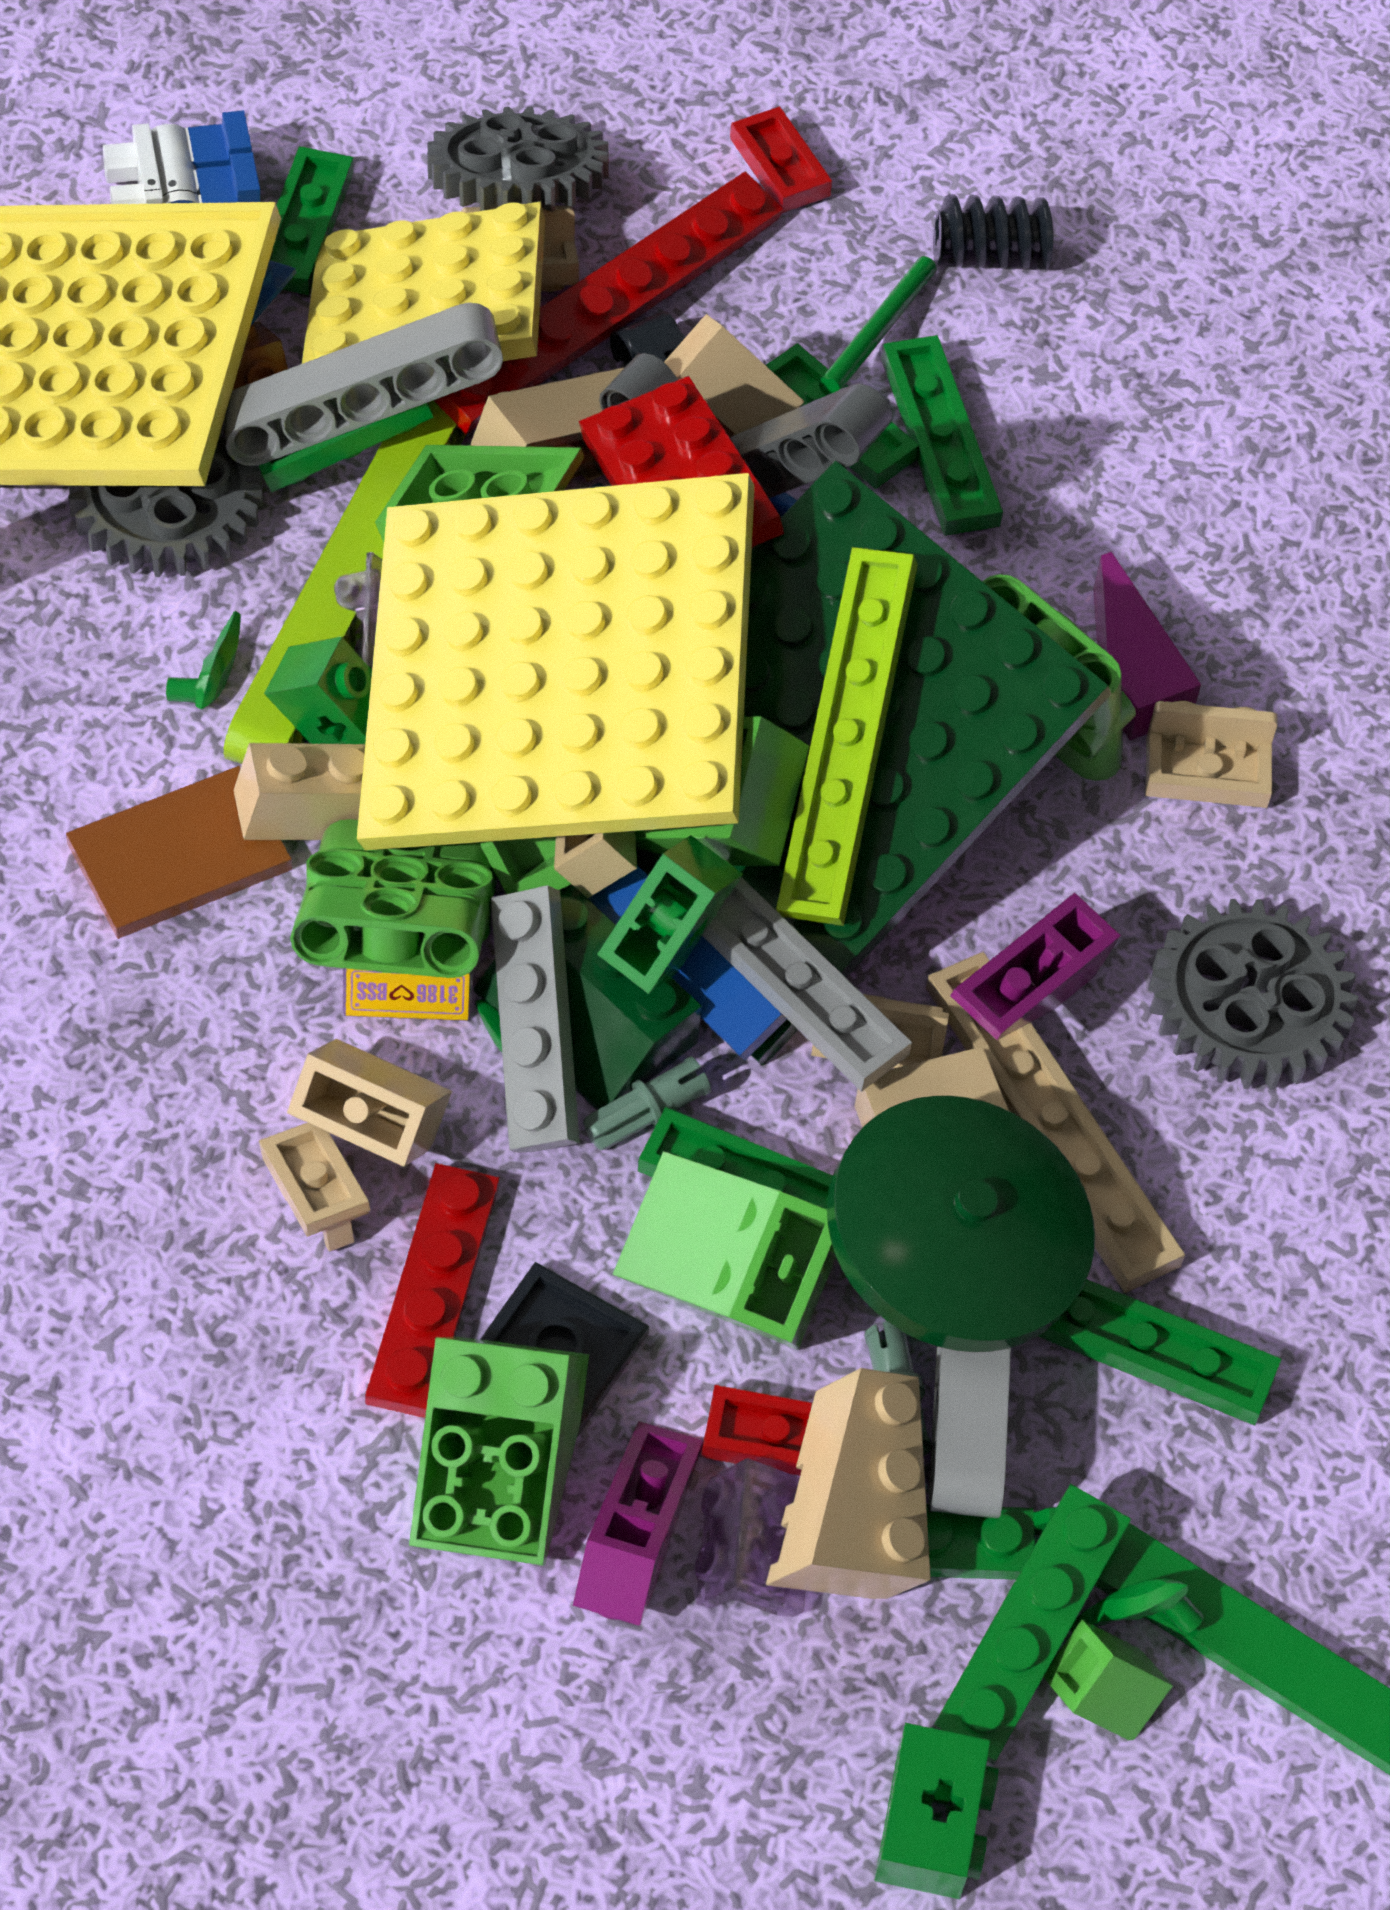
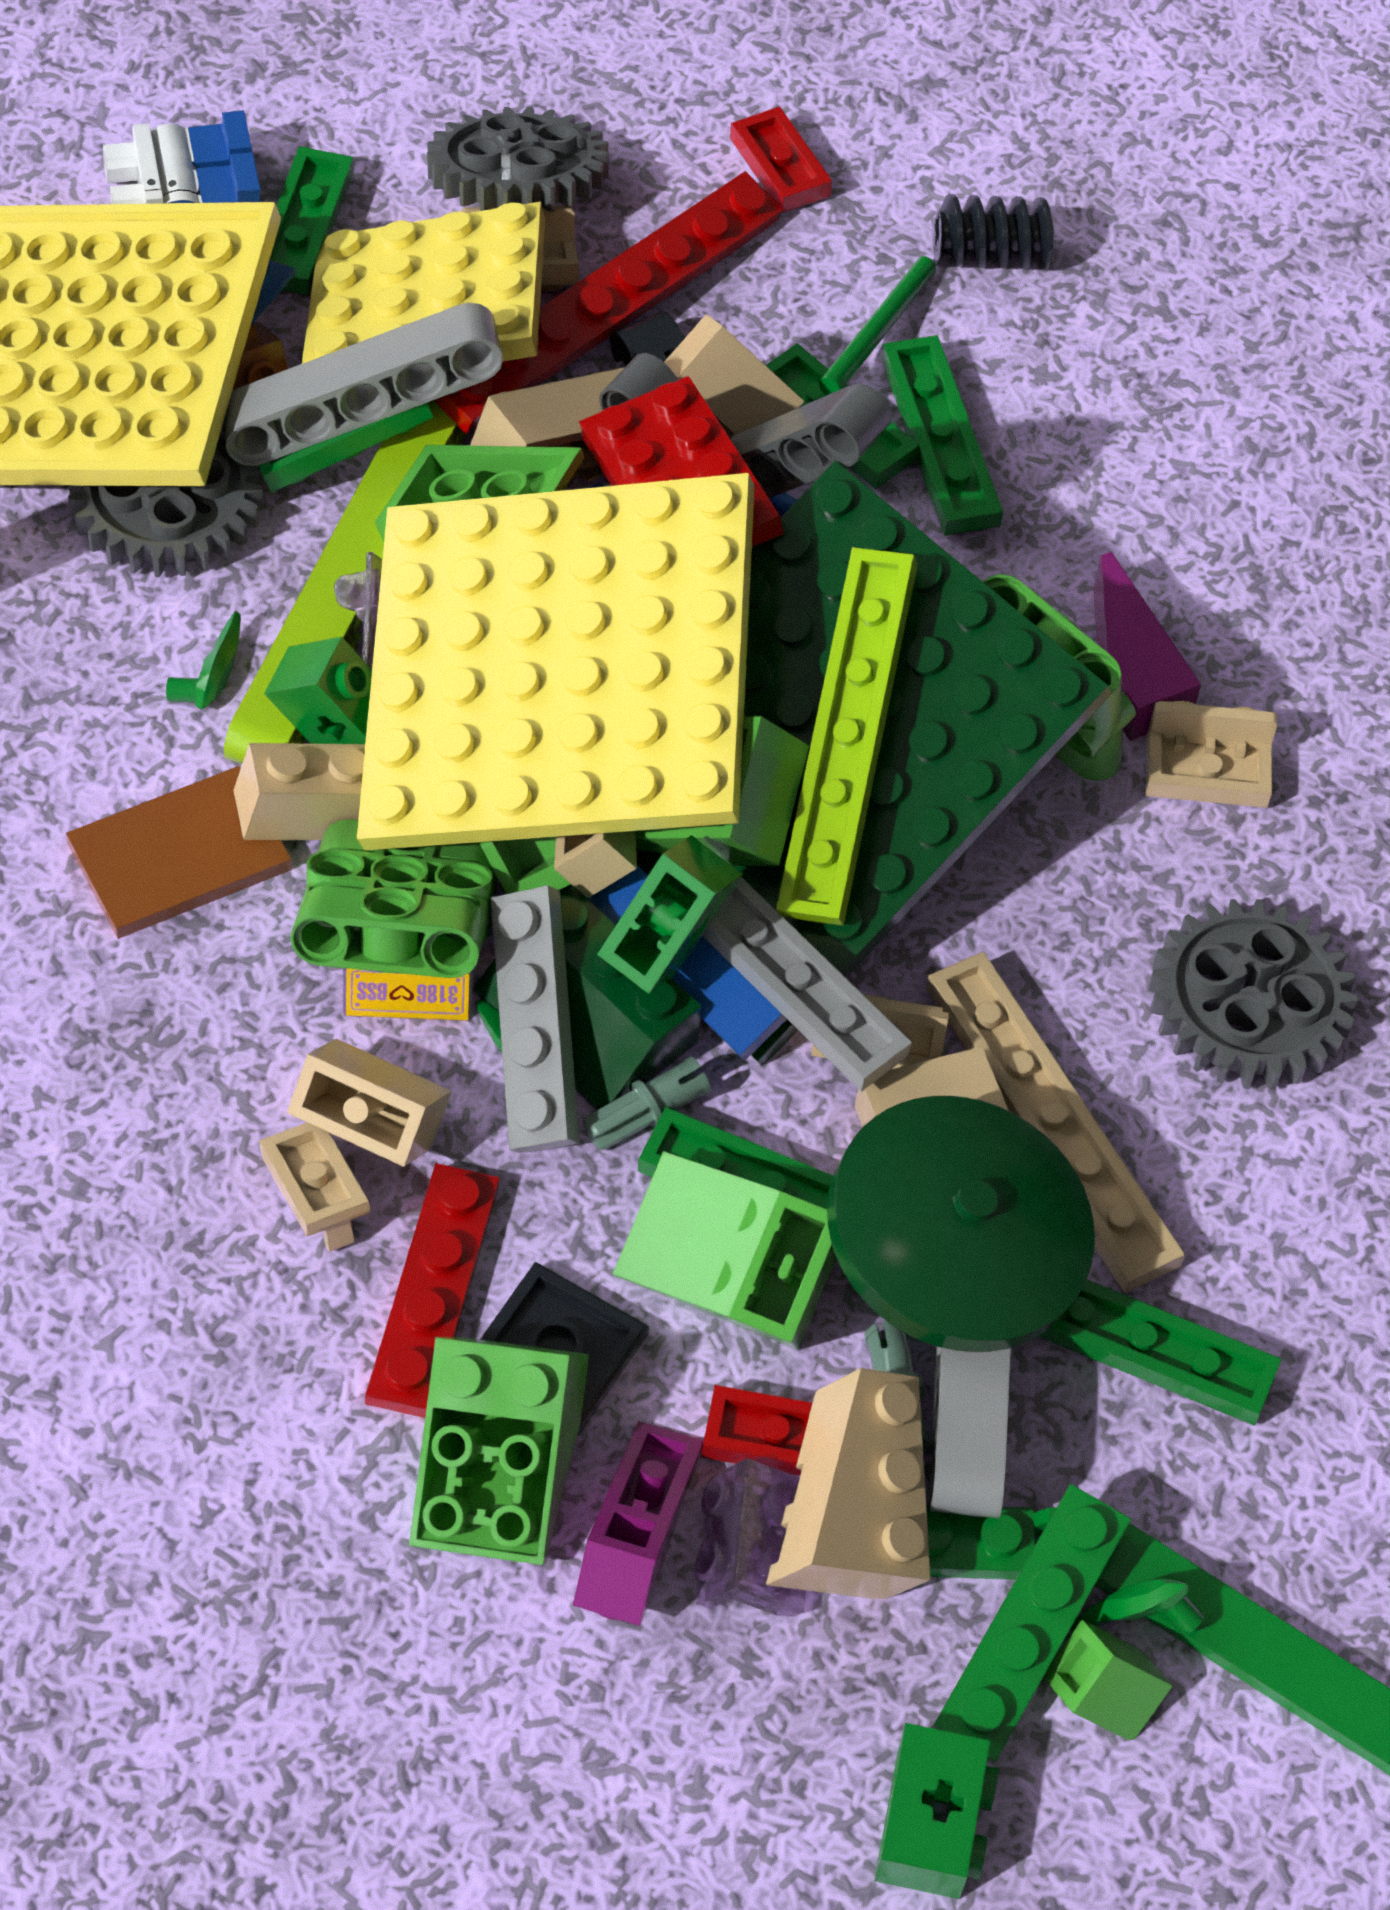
magenta slope [950,893,1121,1040] -> none

